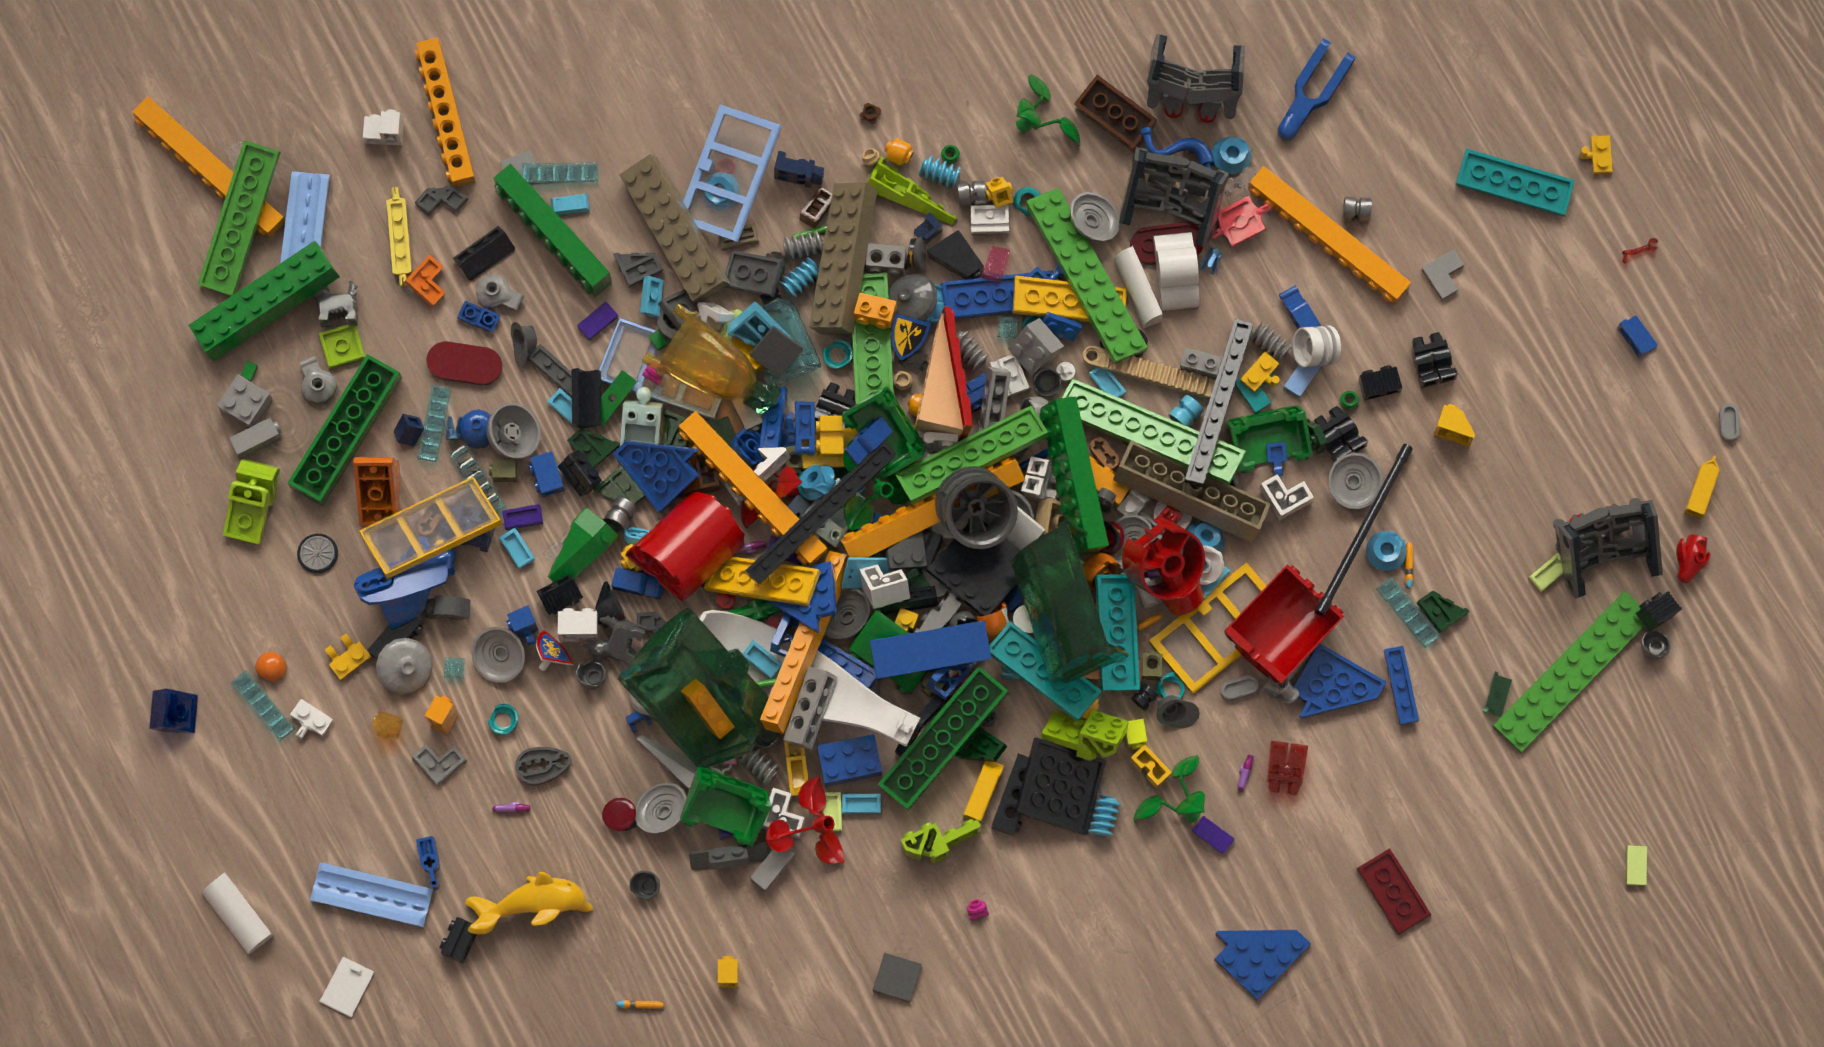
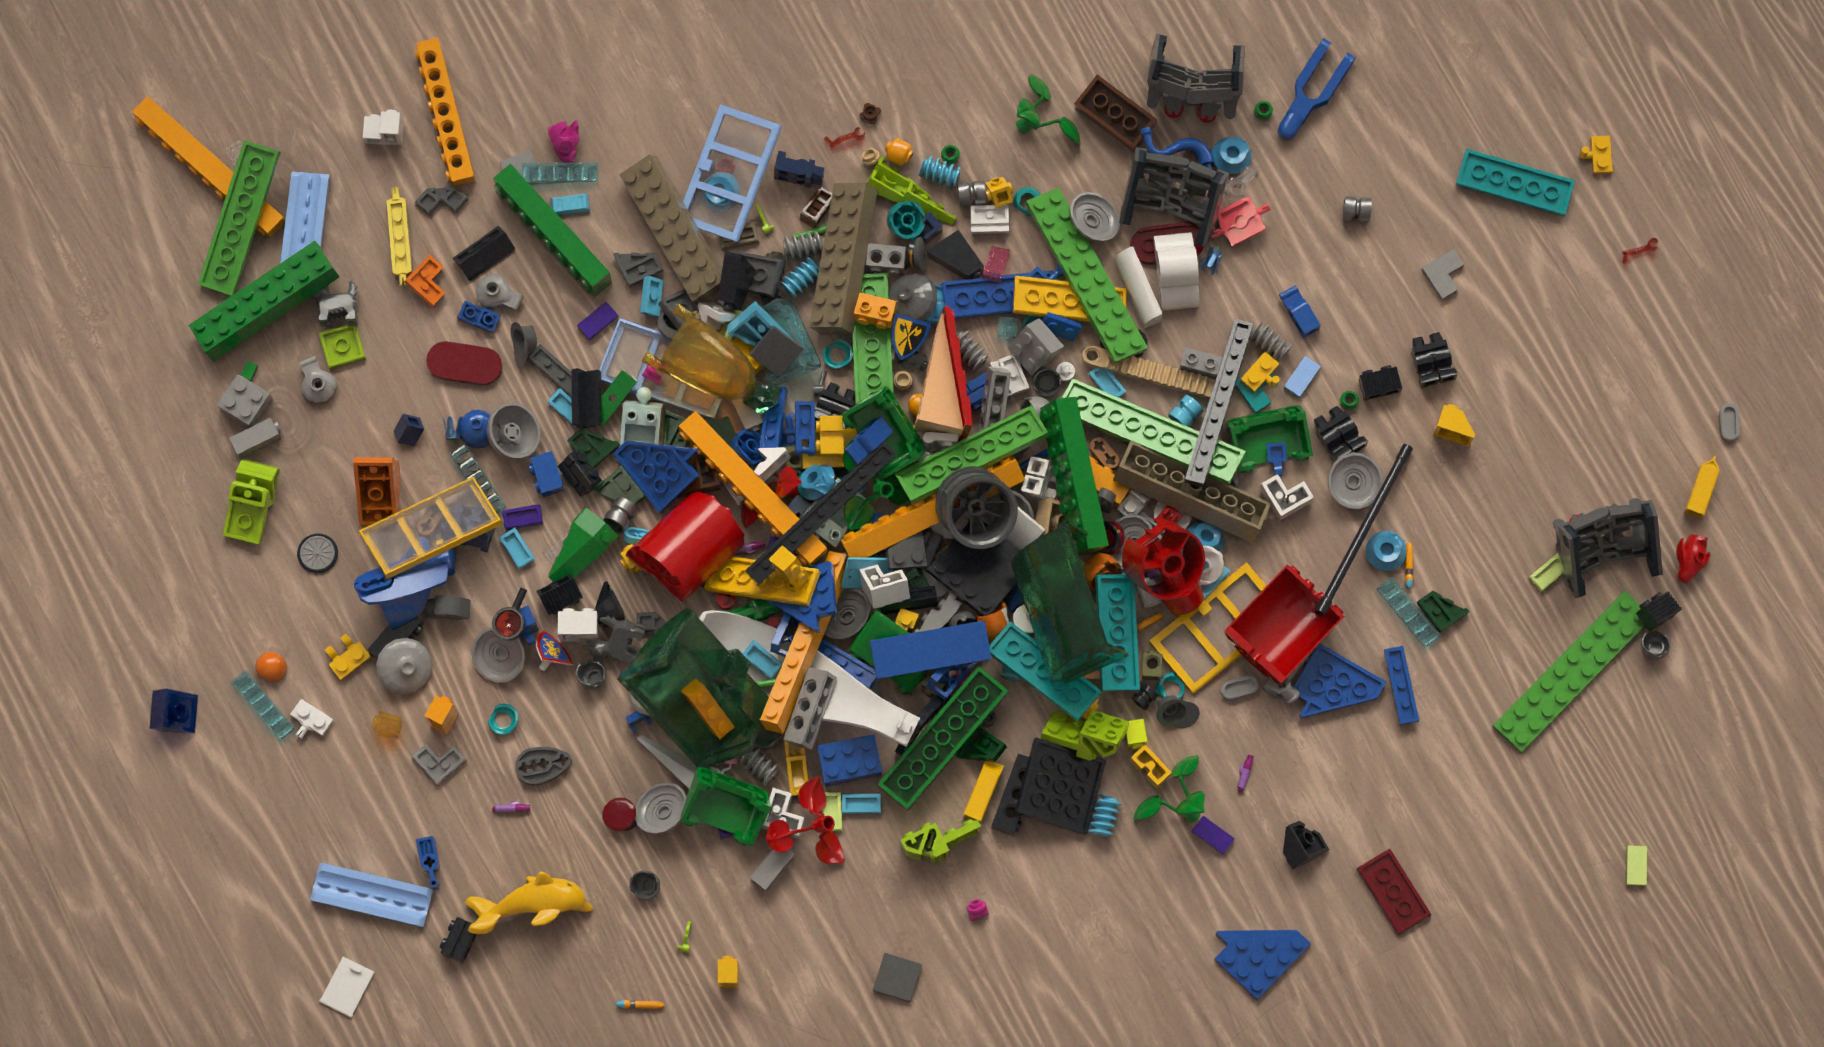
white brick [202,873,274,955] -> none
green brick [288,354,402,506] -> none
clear light blue tile [417,385,451,462] -> none
clear light blue tile [444,657,465,678] -> none
olive brick [489,459,517,482] -> none
blue piece [611,567,663,599] -> none
green piece [648,330,668,351] -> none
dark grey bracket [689,842,768,870] -> none
light orange brick [1248,166,1411,304] -> none
clear red hips [1266,740,1308,795] -> none
white wheel [1292,325,1341,367] -> none
dark green wing [1307,418,1328,454] -> none
clear green panel [1482,671,1512,717] -> none
blue panel [1617,315,1657,358] -> none
none -> piece [492,587,527,641]
none -> dark pink helmet [547,120,580,163]
none -> lime piece [677,921,691,953]
none -> black slope [717,251,755,311]
none -> lime piece [755,203,775,234]
none -> yellow brick [769,546,810,589]
none -> dark grey hand [813,370,827,396]
none -> clear red piece [824,127,865,147]
none -> teal cylinder [886,201,925,239]
none -> green plate [1254,101,1273,120]
none -> black slope [1283,821,1329,869]

